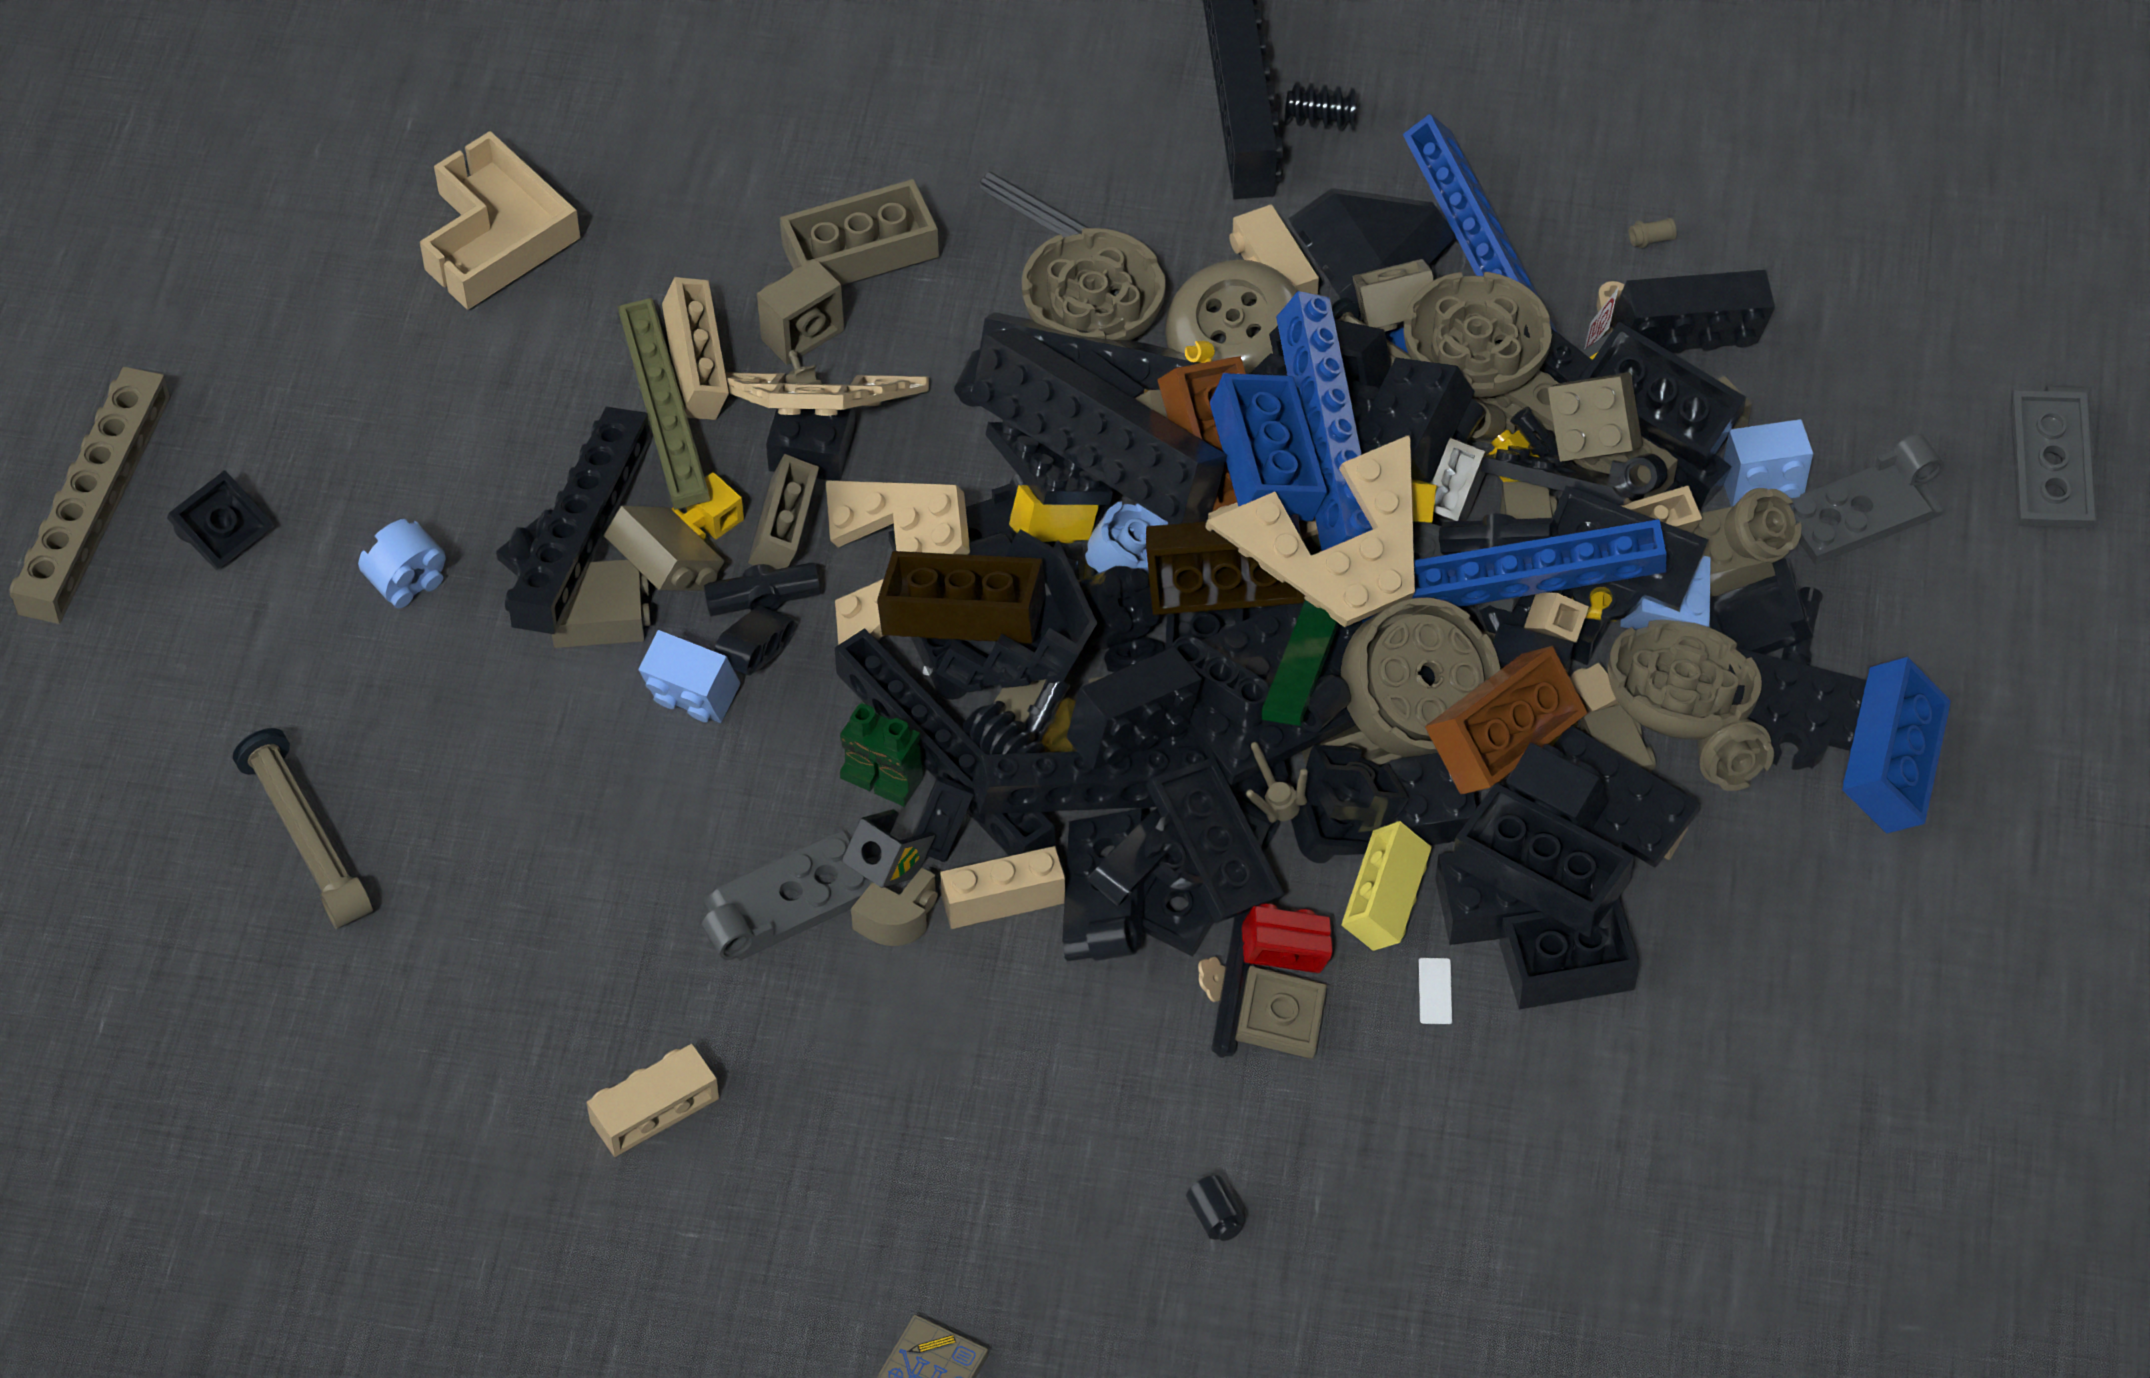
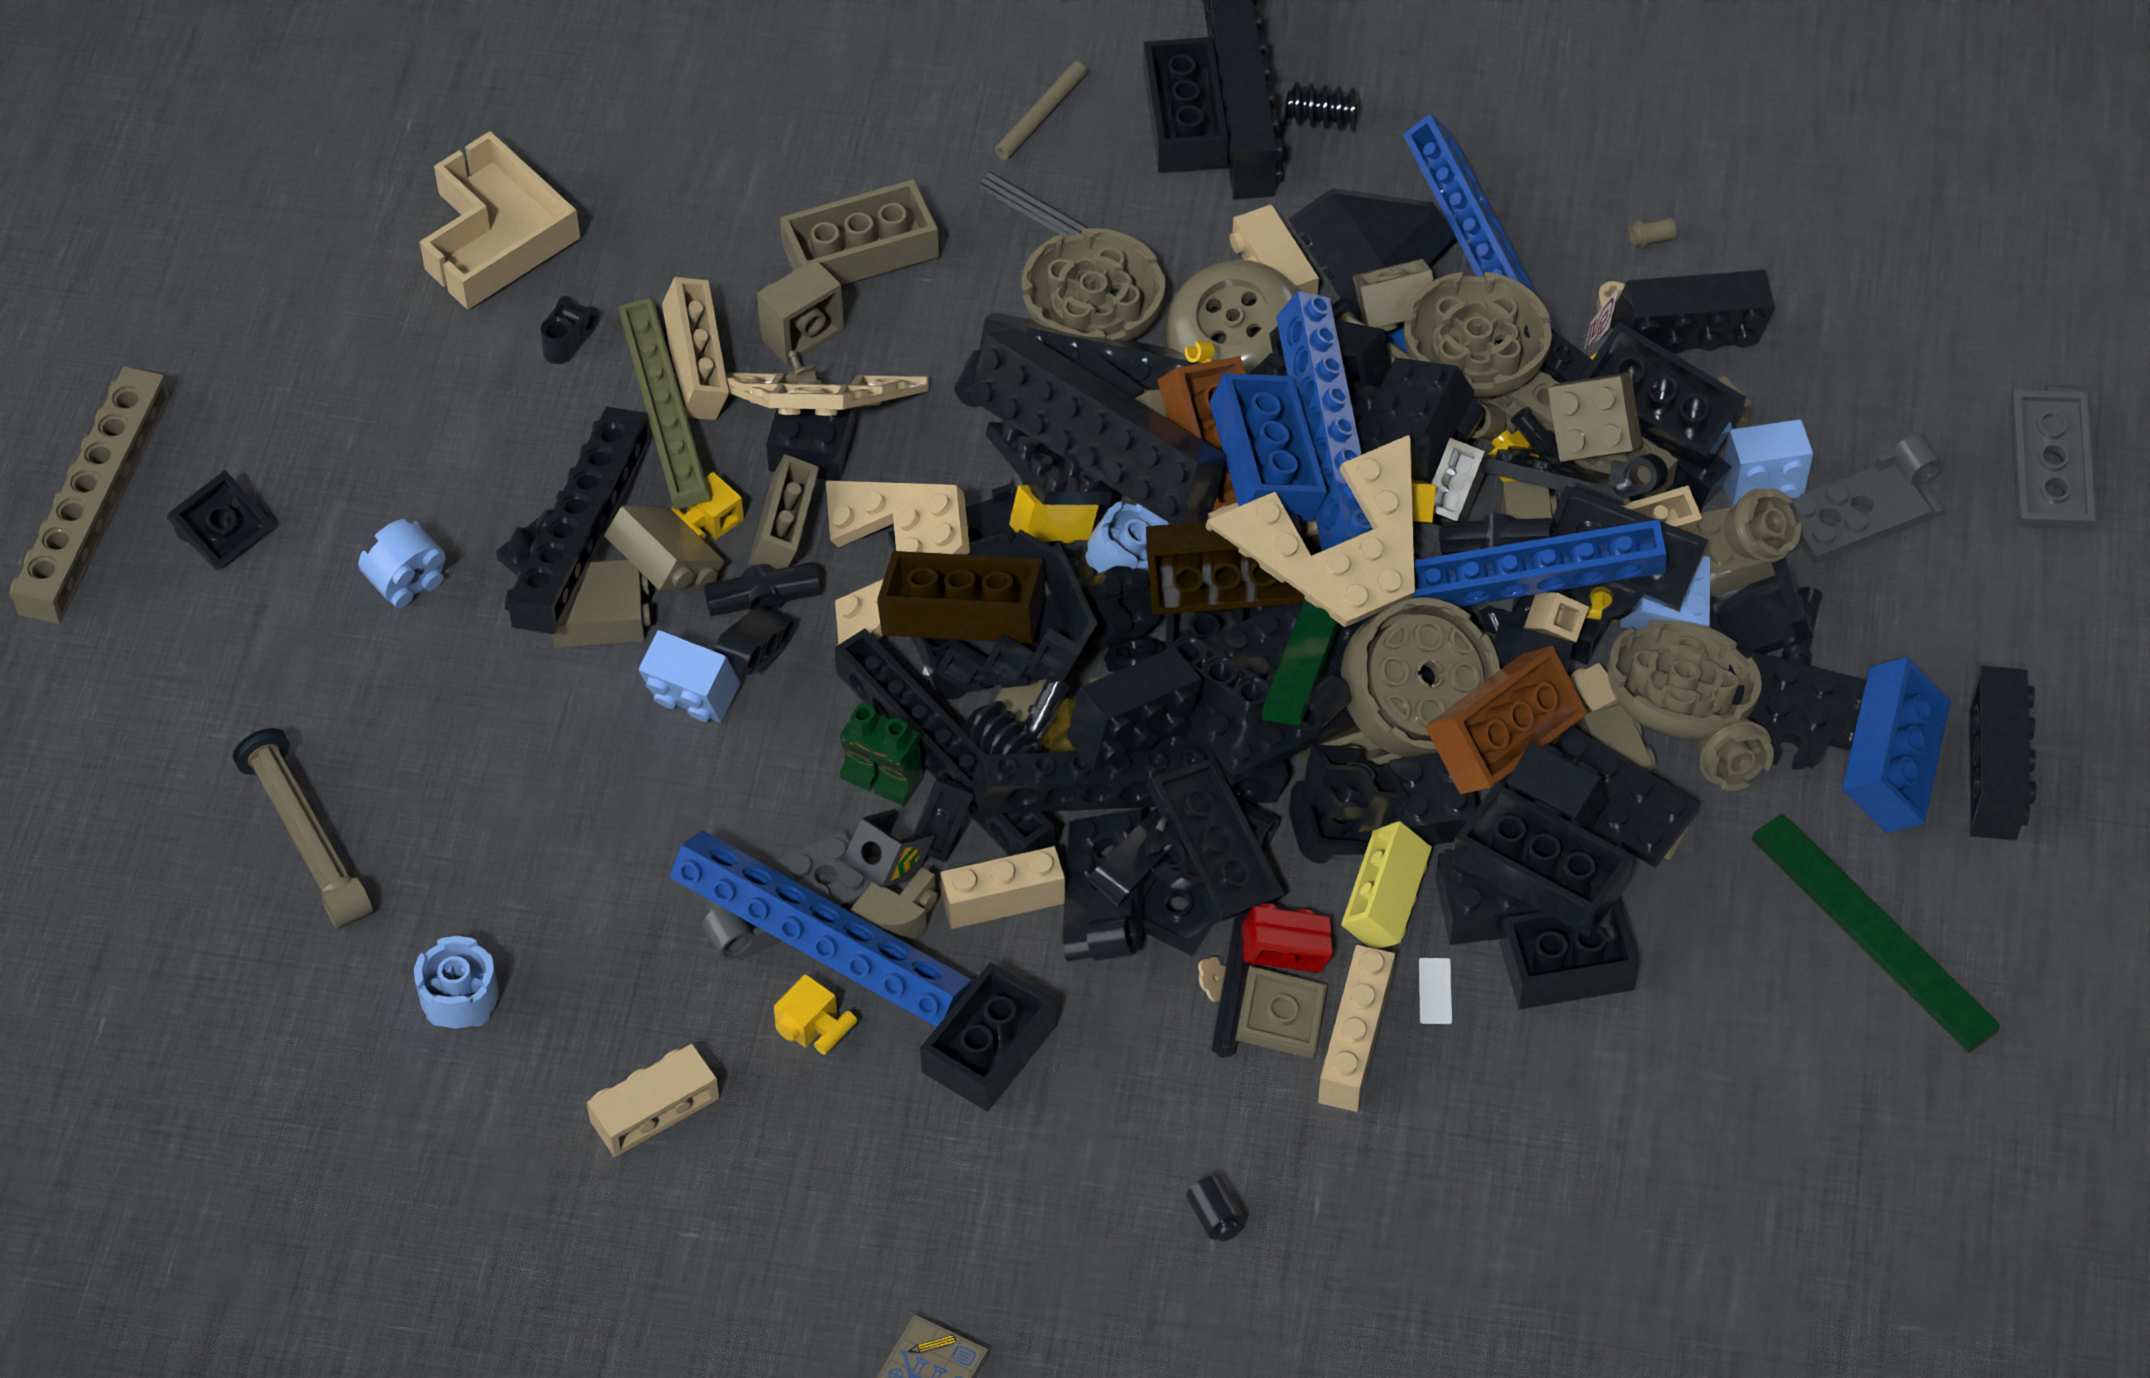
dark tan plant [1246,742,1308,822] -> none
none -> light blue brick [414,936,499,1029]
none -> black piece [540,295,599,364]
none -> blue brick [669,830,972,1027]
none -> yellow brick [774,974,857,1055]
none -> black brick [920,962,1056,1112]
none -> dark tan piece [995,61,1087,160]
none -> black brick [1143,37,1229,173]
none -> tan brick [1318,945,1395,1112]
none -> dark green tile [1752,813,2000,1053]
none -> black brick [1969,666,2037,841]

